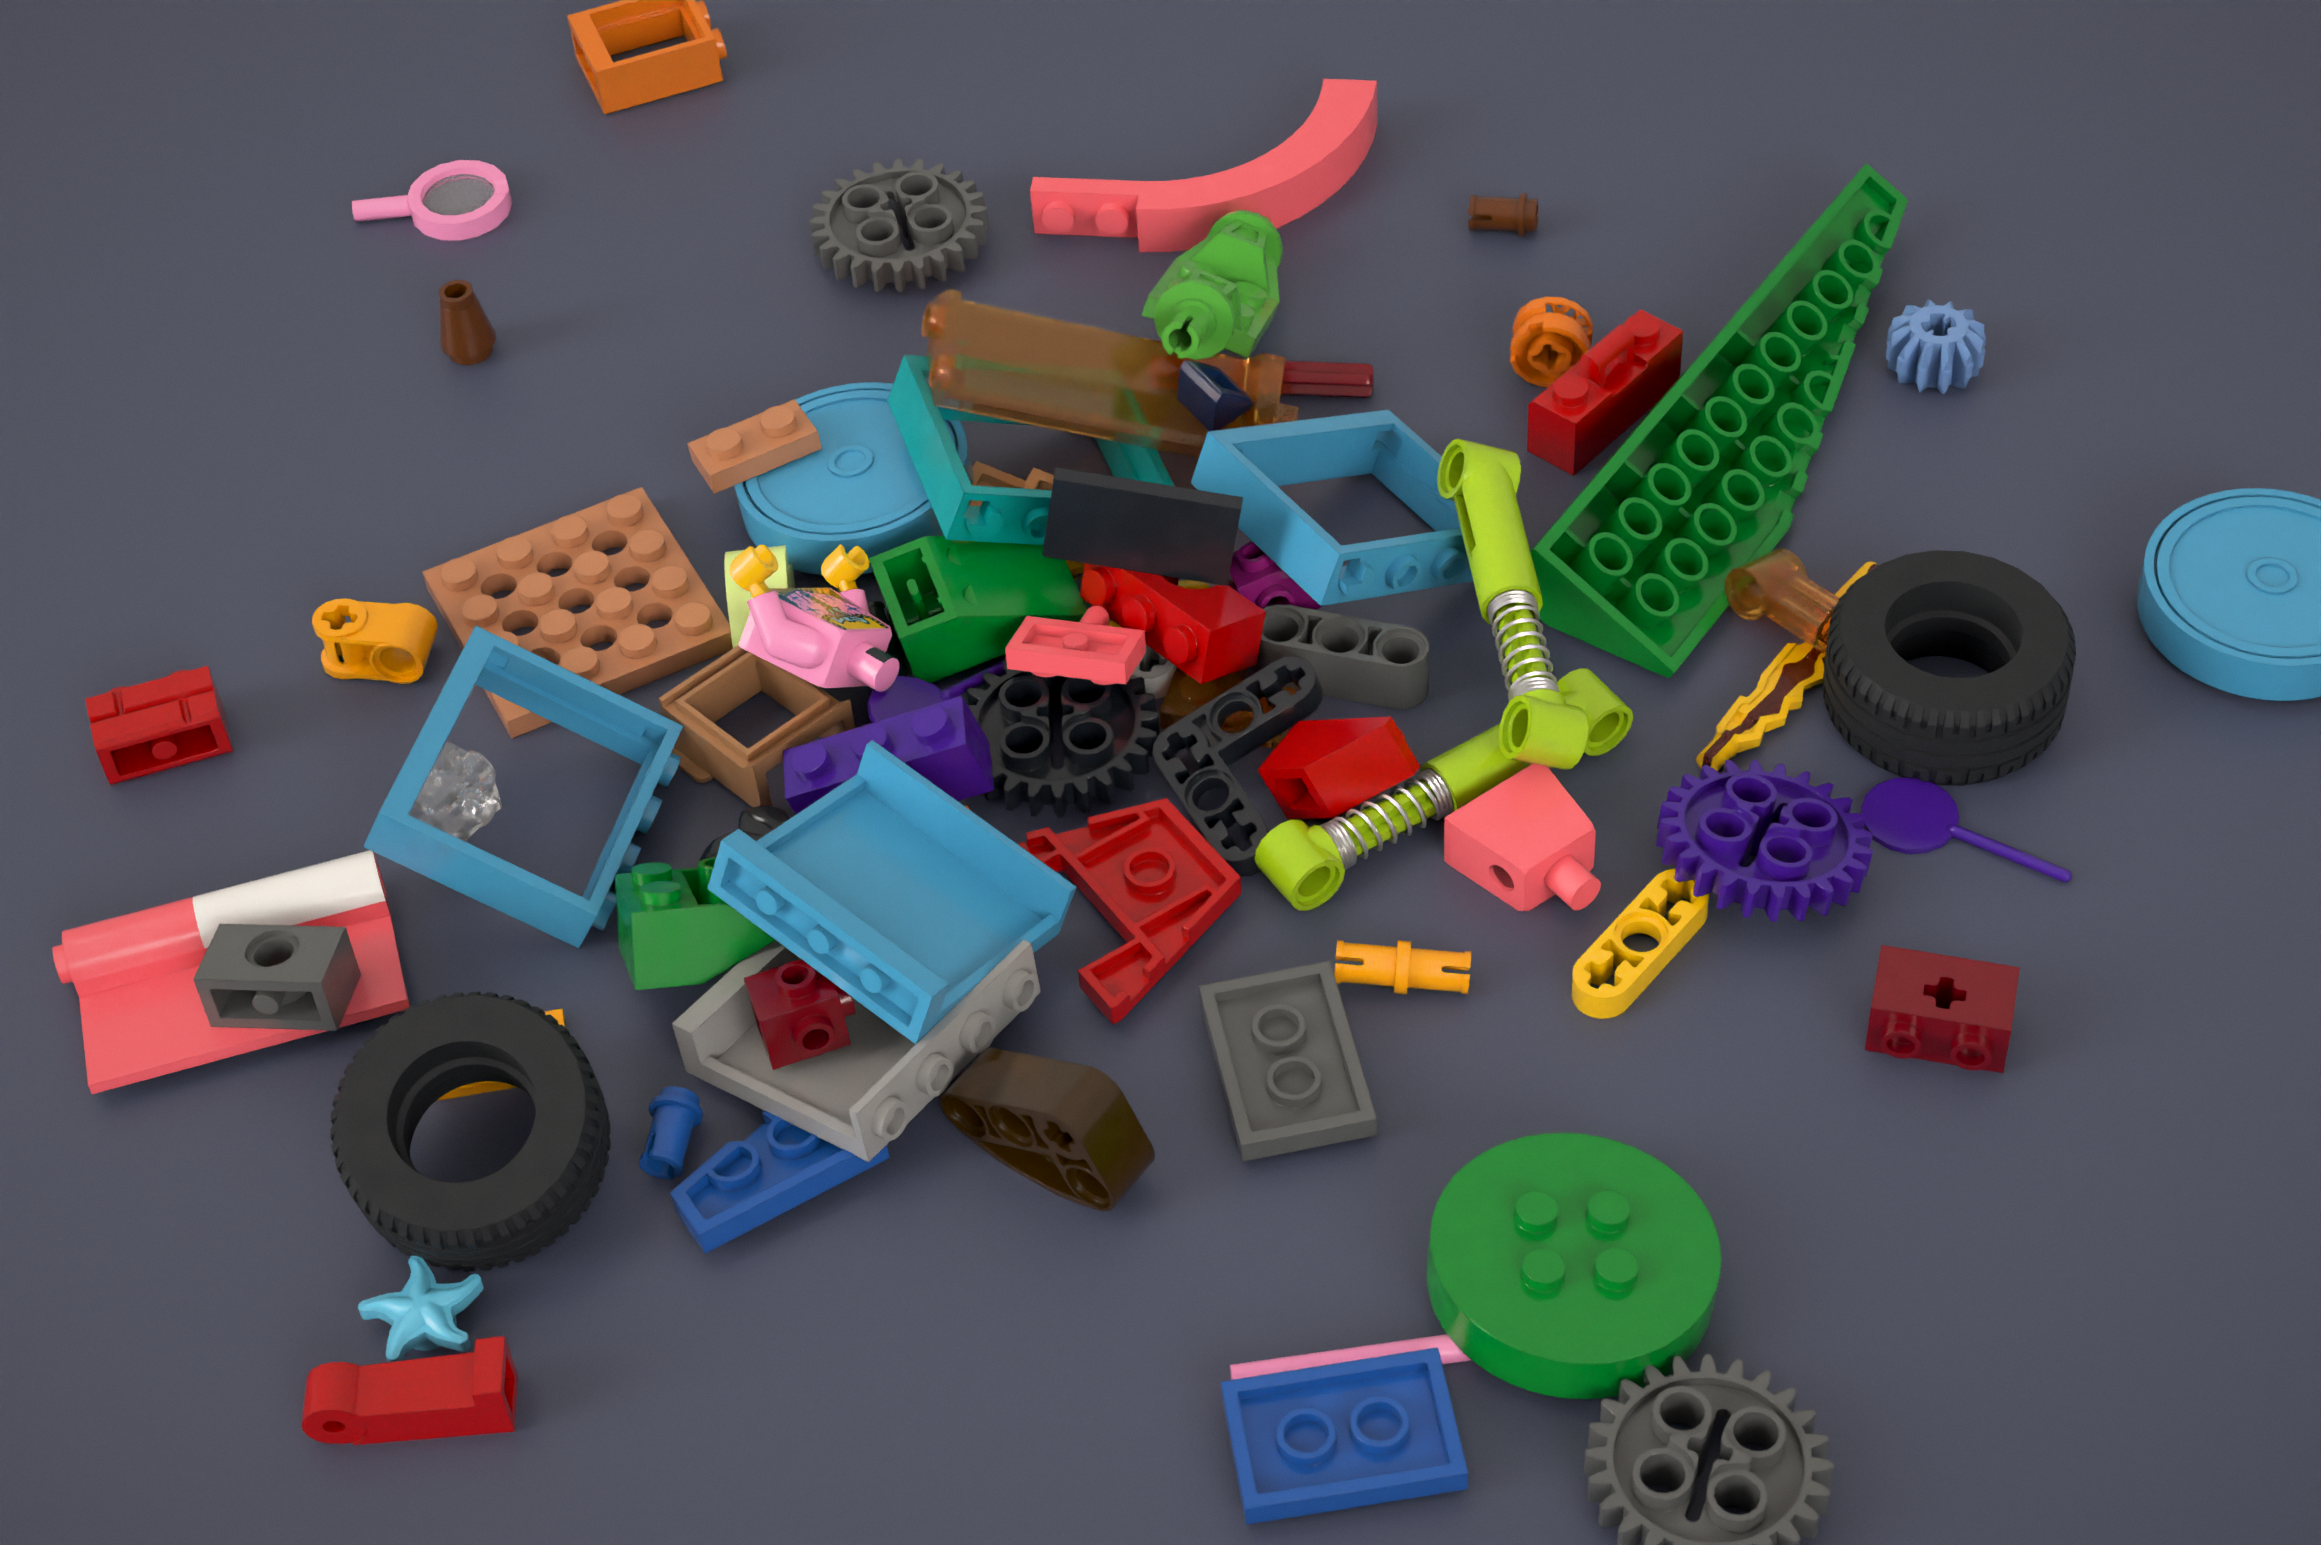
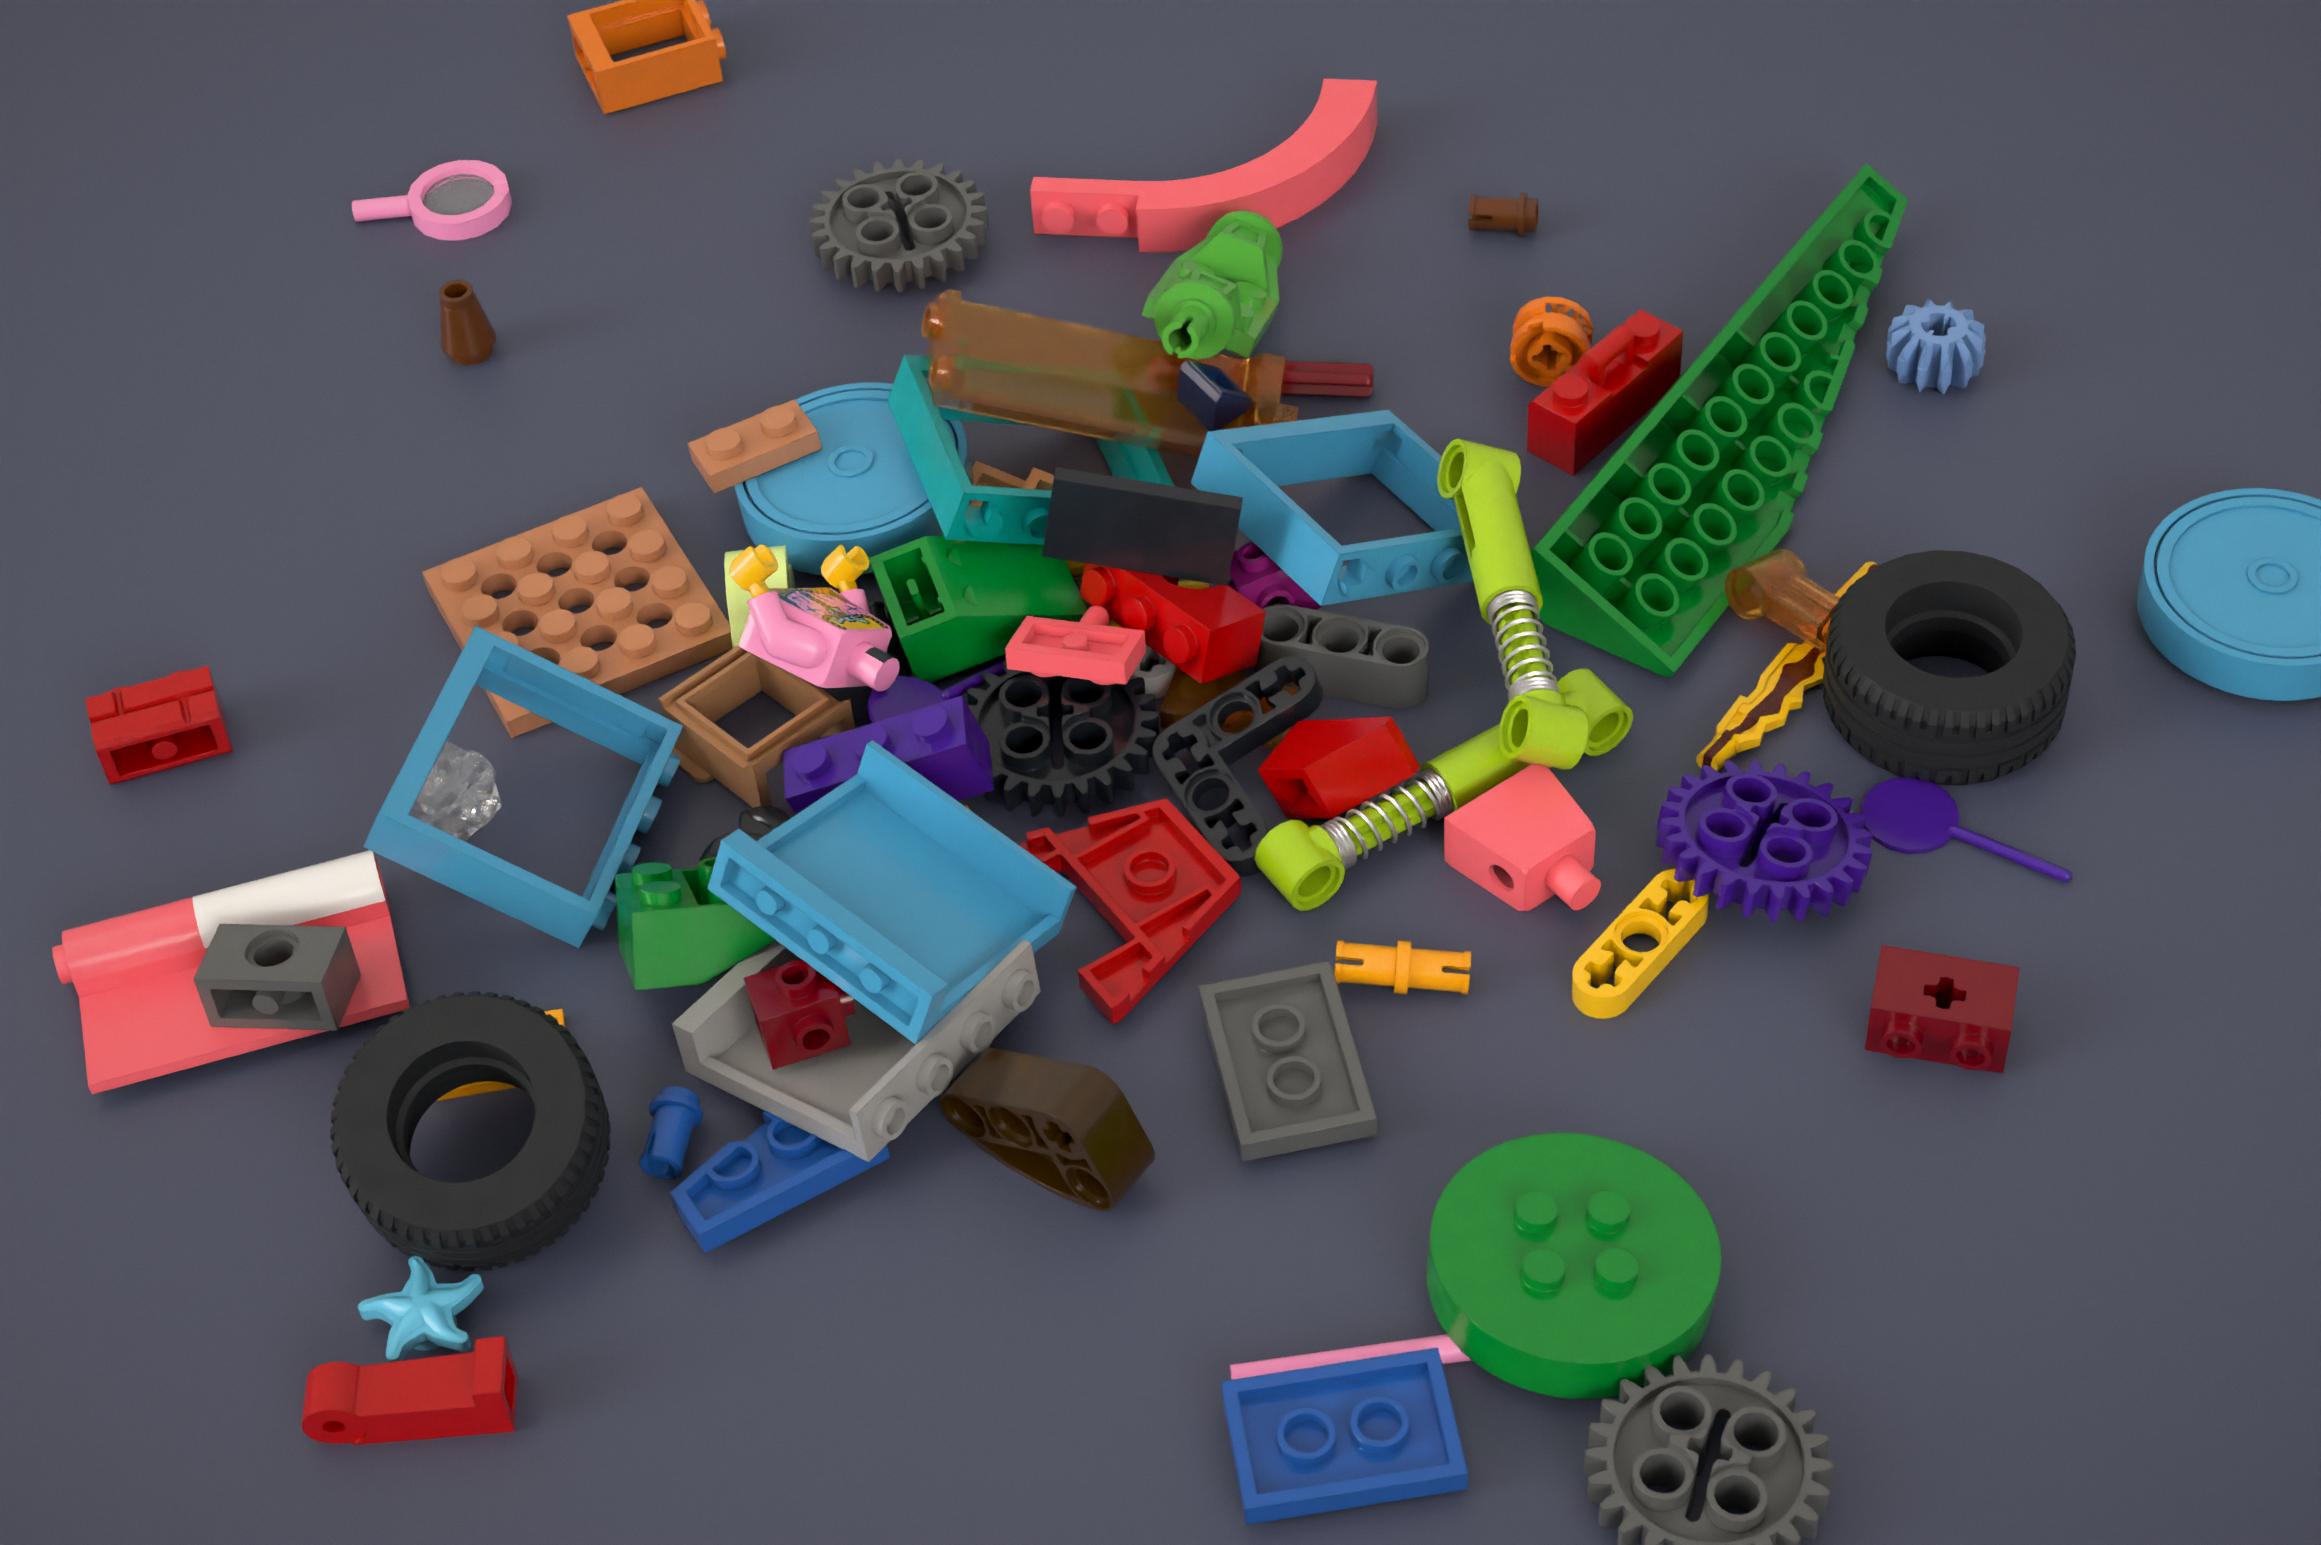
light orange piece [312,598,438,684] -> none

